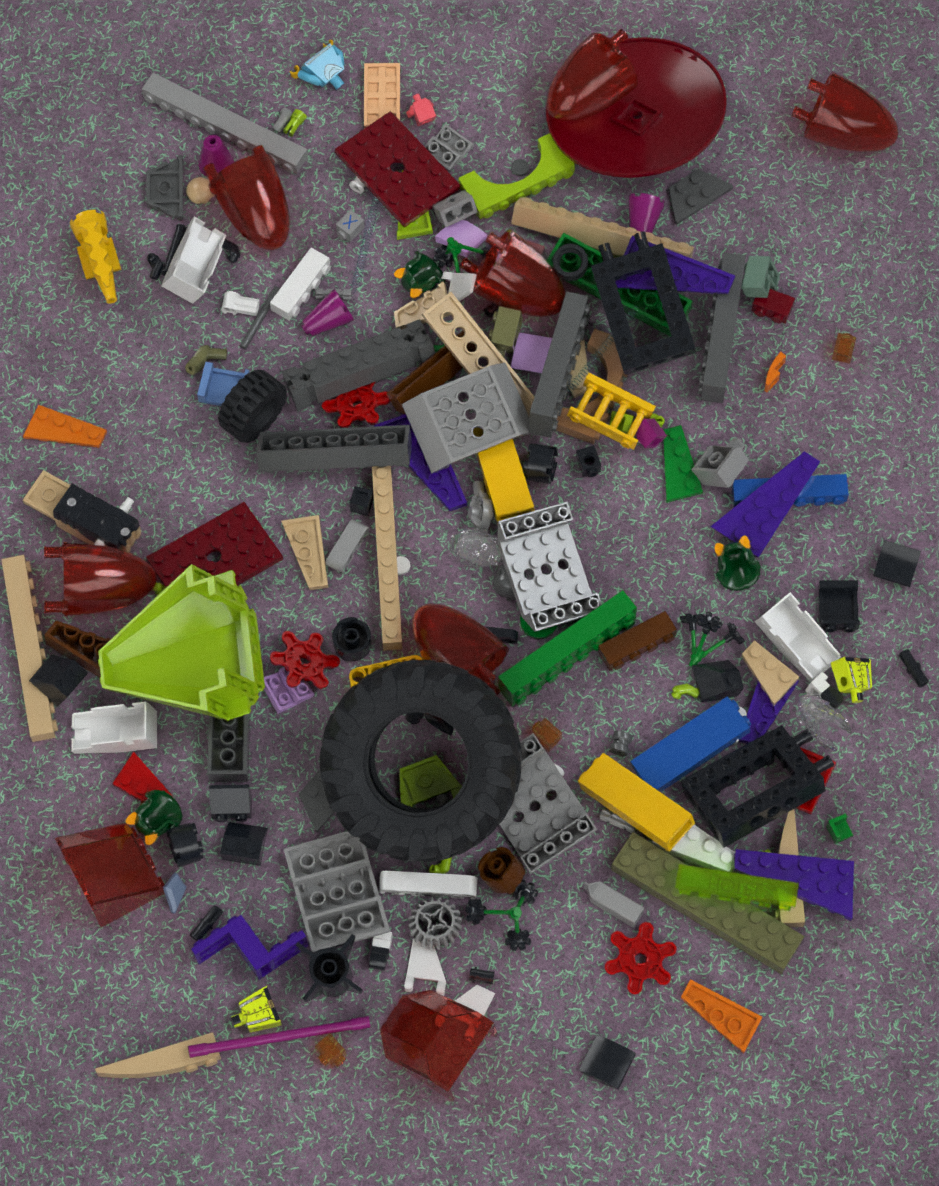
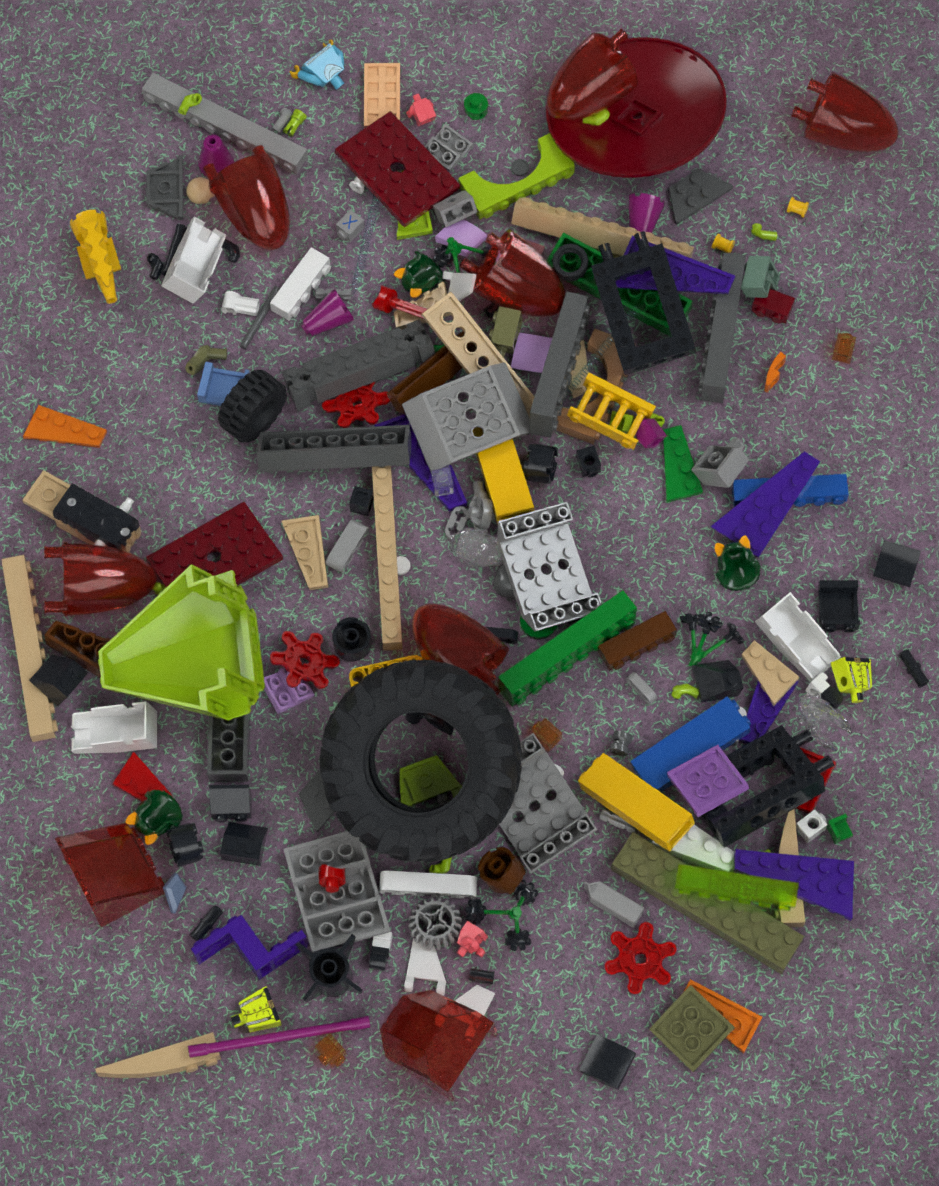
none -> lime arm [178,93,202,115]
none -> red piece [318,864,346,893]
none -> red piece [372,285,428,320]
none -> clear brick [431,467,454,497]
none -> light grey beam [445,506,469,541]
none -> coral piece [457,921,488,958]
none -> green piece [464,93,488,120]
none -> lime arm [583,109,610,126]
none -> light grey beam [626,672,658,705]
none -> olive plate [649,985,735,1072]
none -> medium lavender plate [667,745,749,817]
none -> yellow bush [711,234,735,253]
none -> lime arm [751,223,777,241]
none -> yellow bush [787,197,809,218]
none -> white brick [796,810,828,843]

